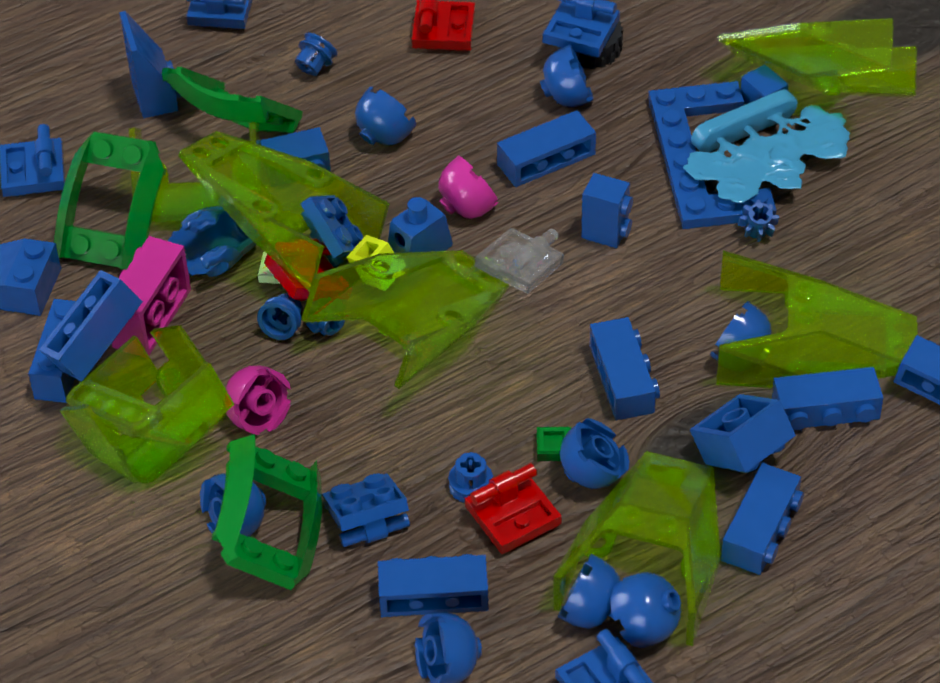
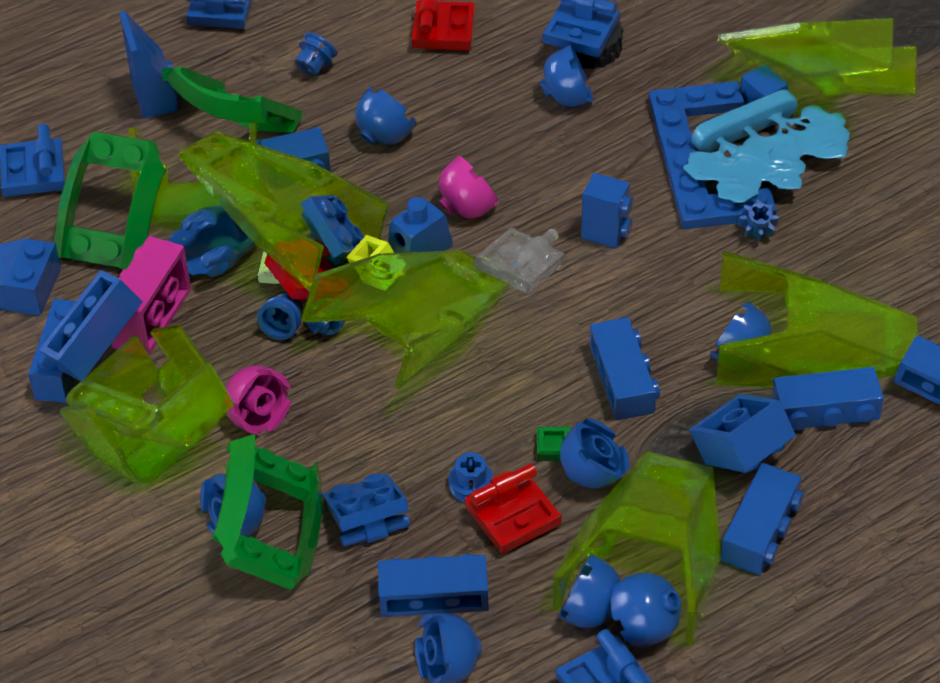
blue brick [497,110,596,188] -> none

